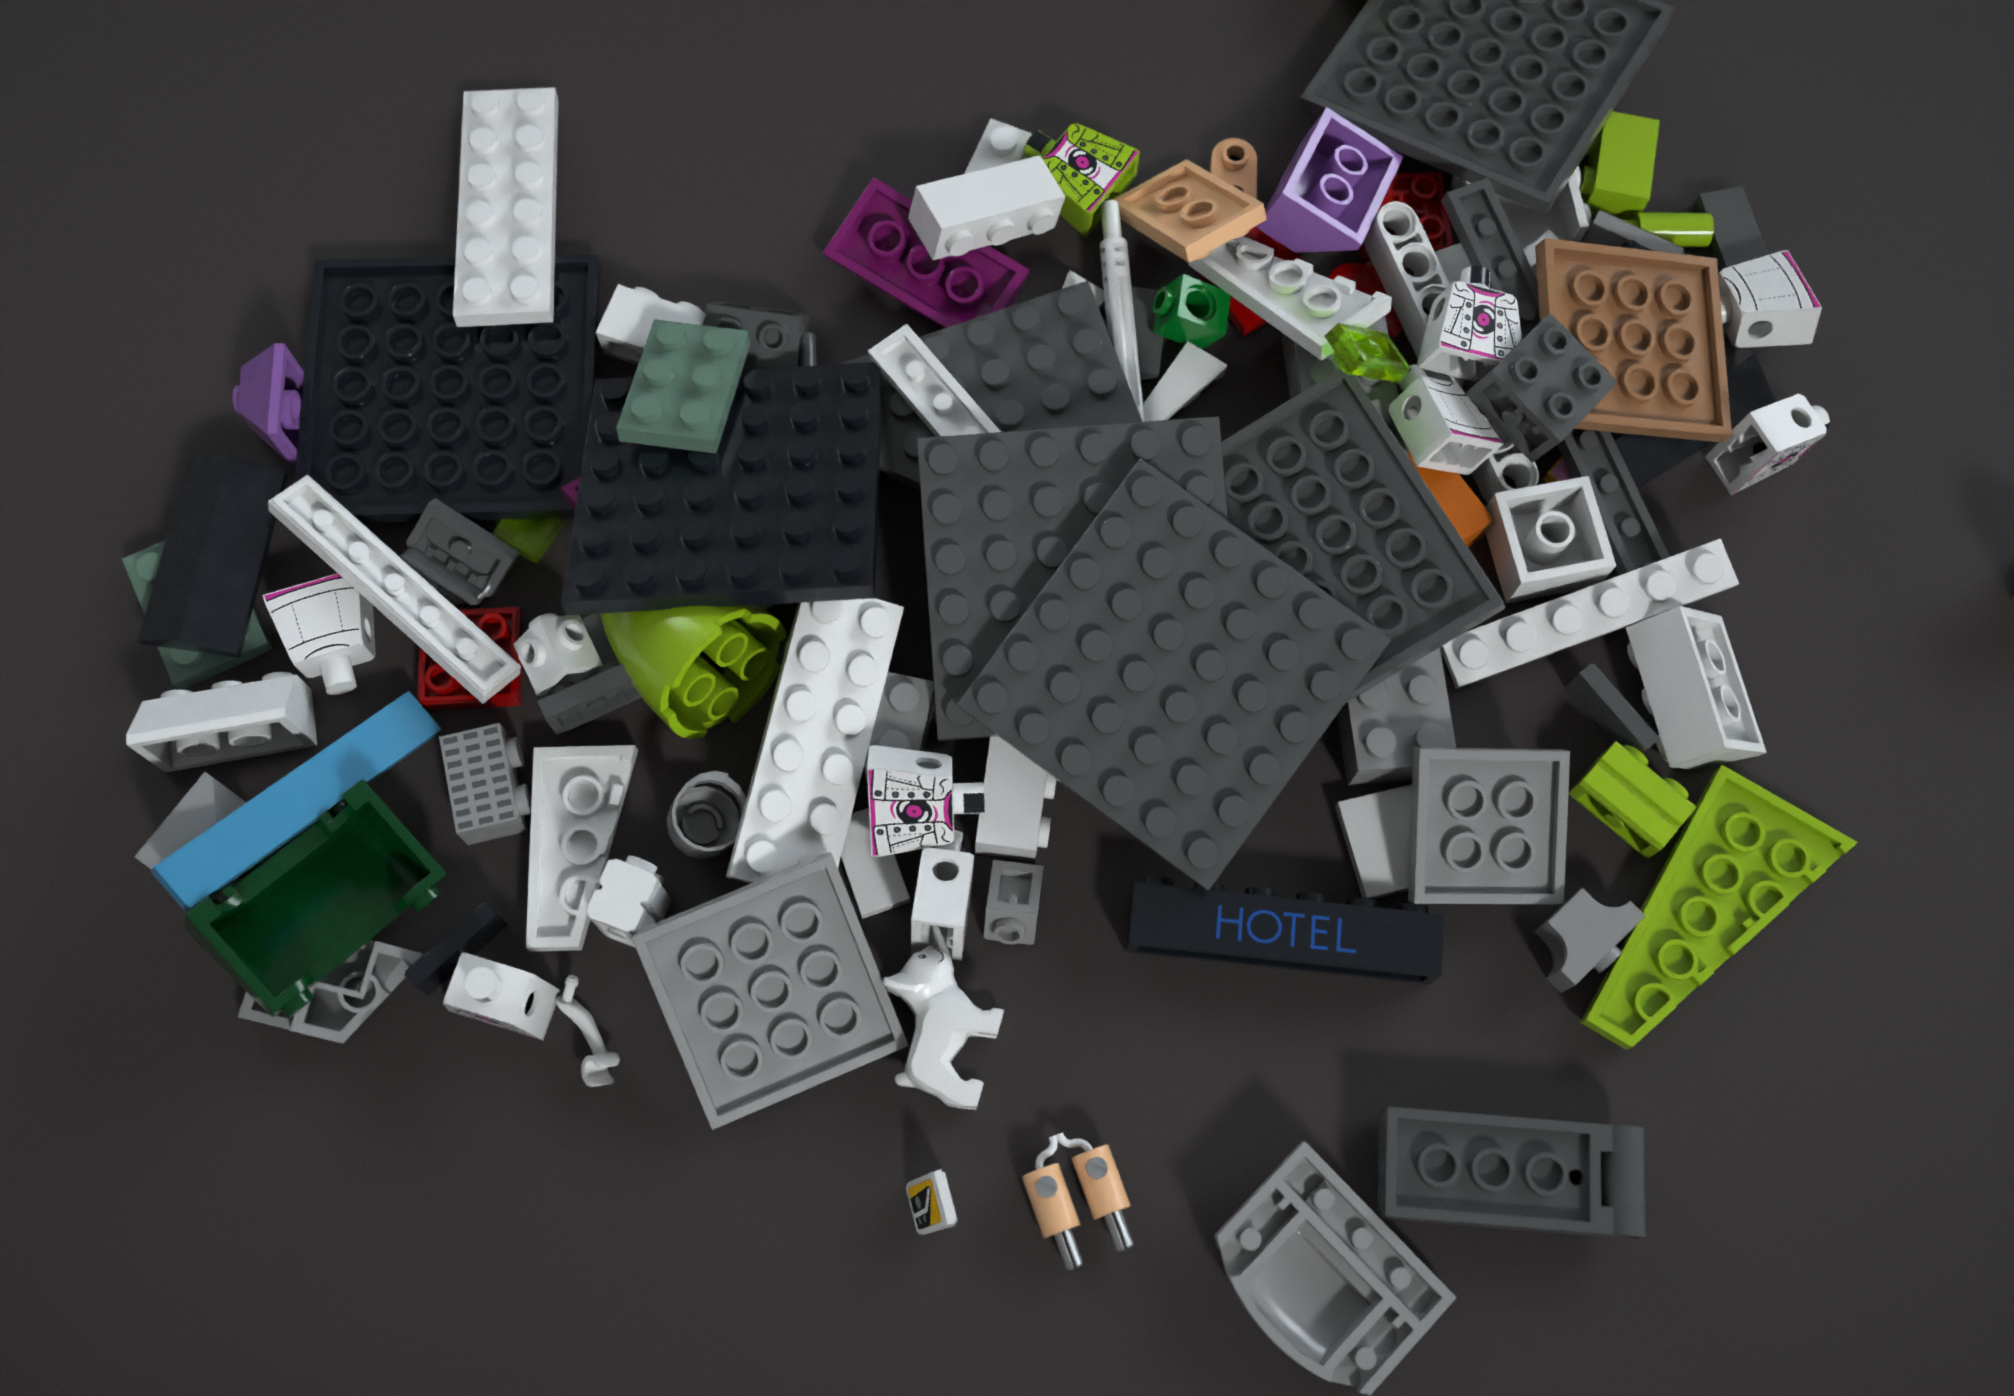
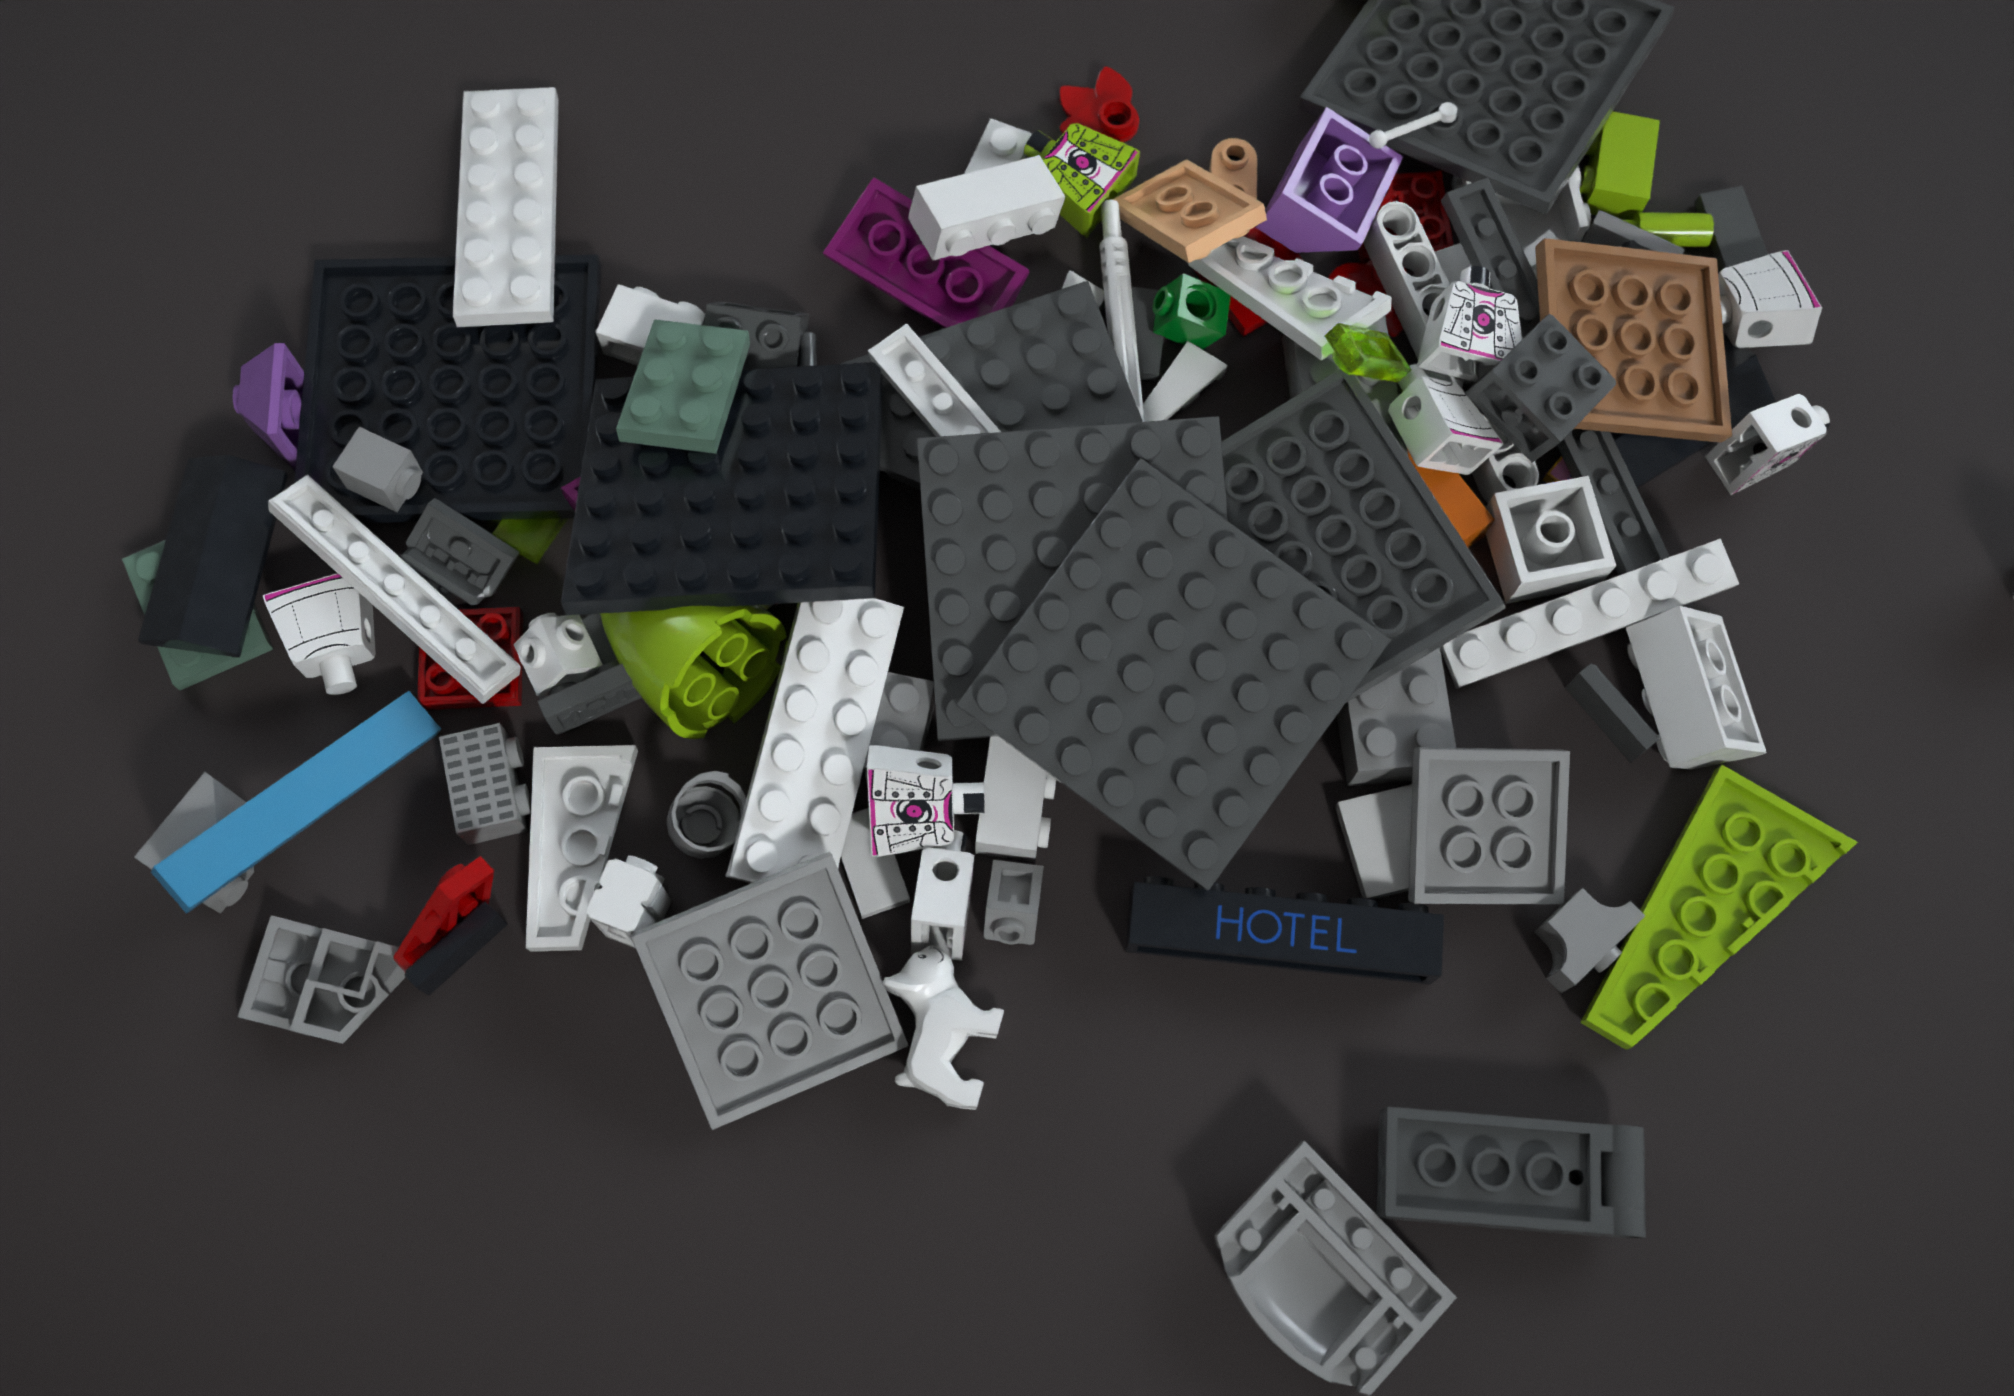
white slope [126,672,317,772] -> none
dark green windscreen [184,779,446,1018] -> none
white torso [443,952,561,1040] -> none
white piece [556,975,620,1087] -> none
slope [906,1169,958,1235] -> none
light nougat piece [1022,1133,1133,1270] -> none
lime brick [1568,741,1696,859] -> none
none -> light grey brick [333,427,423,512]
none -> red wing [393,856,494,973]
none -> red plate [1059,66,1139,143]
none -> white hinge [1369,102,1457,149]

